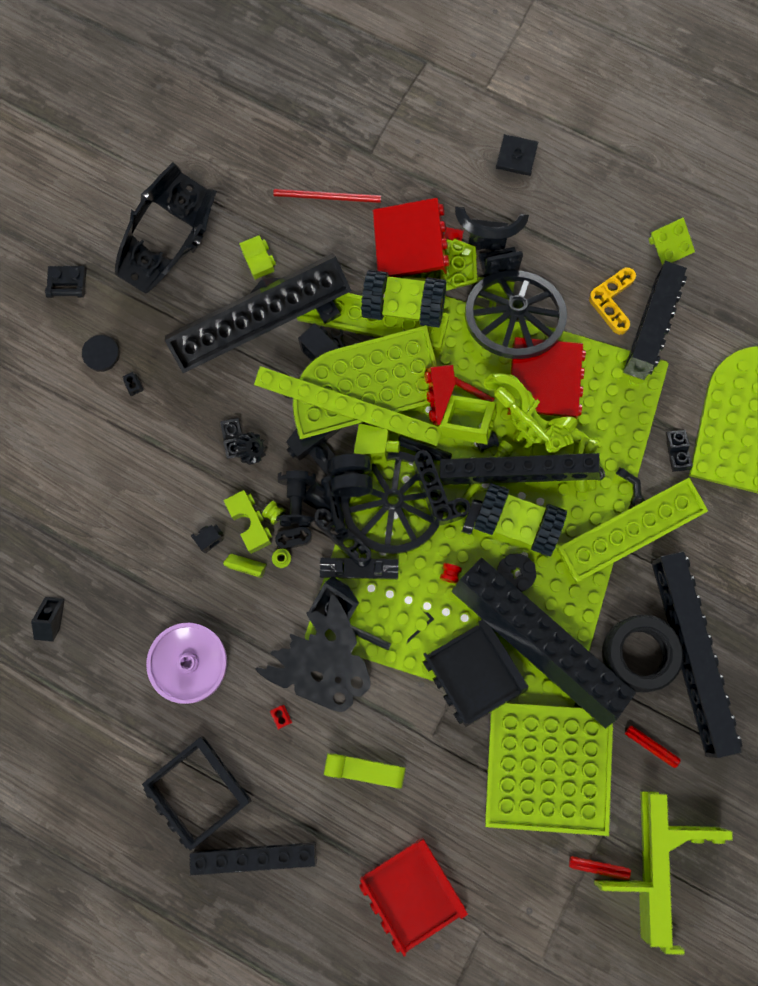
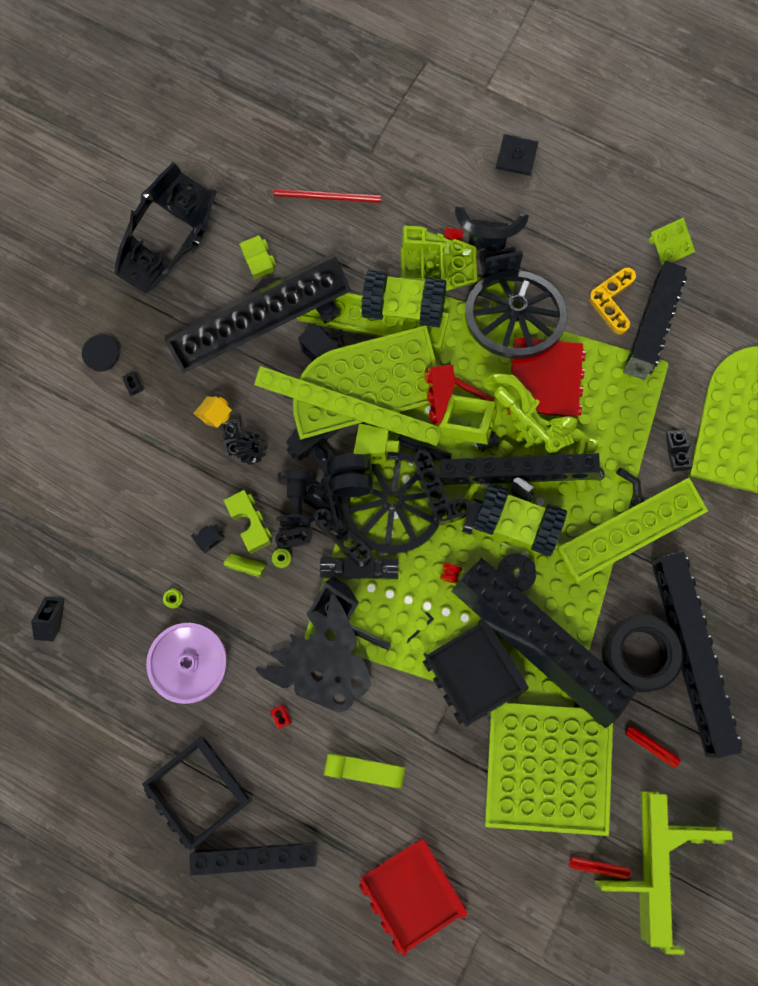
black plate [45,266,86,298] -> none
lime wheel [262,501,286,525] -> none
red panel [373,198,450,277] -> none
none -> lime plate [163,589,183,609]
none -> yellow brick [193,396,232,428]
none -> black slope [511,476,534,502]

